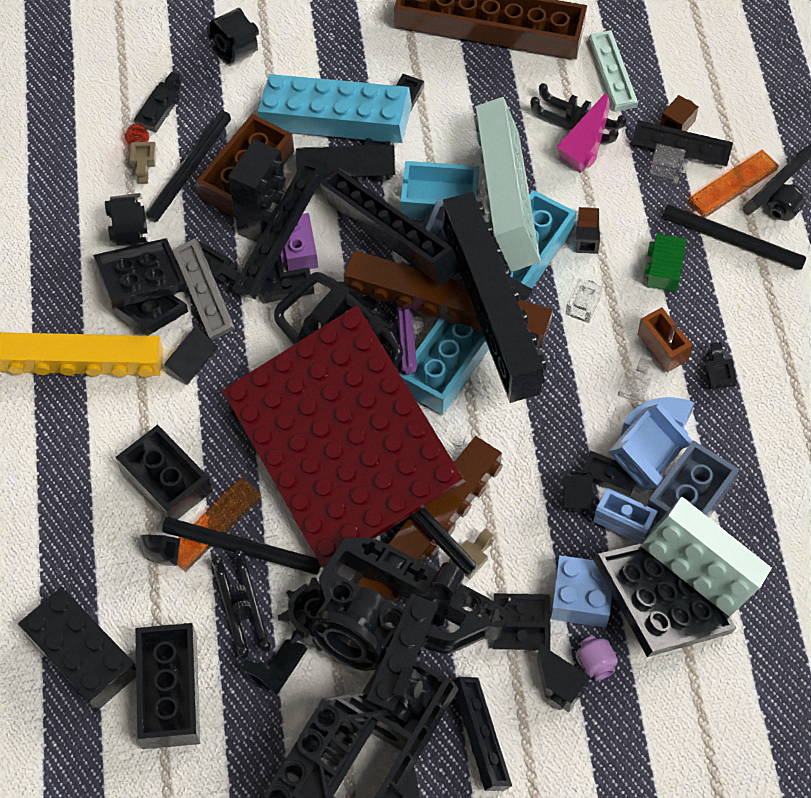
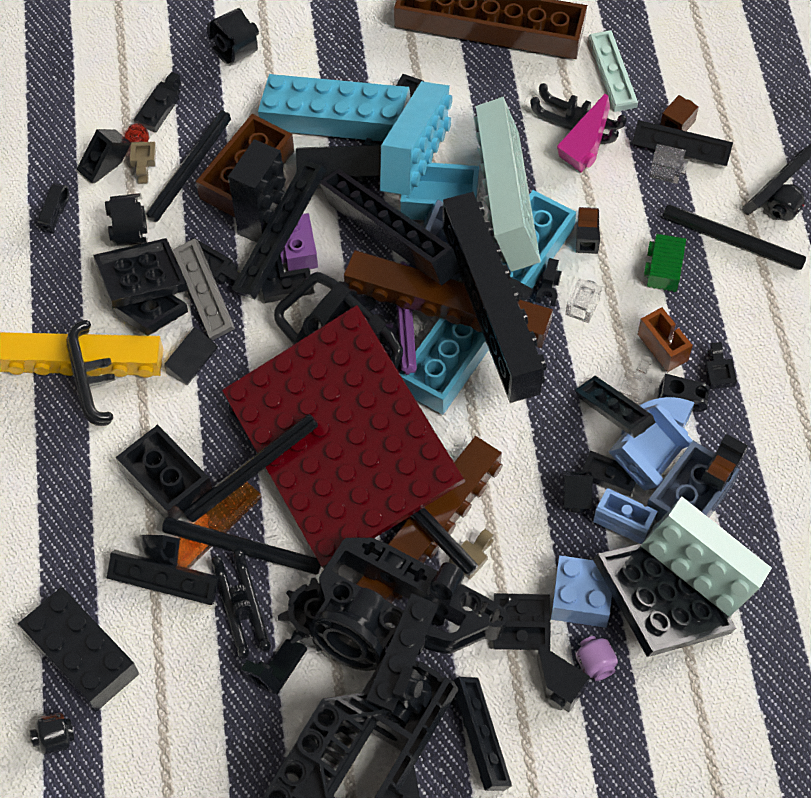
black brick [135,623,201,749] -> none
clear orange tile [688,149,779,218] -> none
none -> black head [30,713,74,755]
none -> black piece [38,183,70,234]
none -> black piece [66,320,116,426]
none -> black slope [76,129,131,183]
none -> black plate [107,550,219,605]
none -> black axle [184,414,318,522]
none -> medium azure brick [380,81,453,196]
none -> black plate [535,258,562,307]
none -> black plate [575,375,656,438]
none -> black leg [657,373,710,412]
none -> black leg [701,434,748,492]

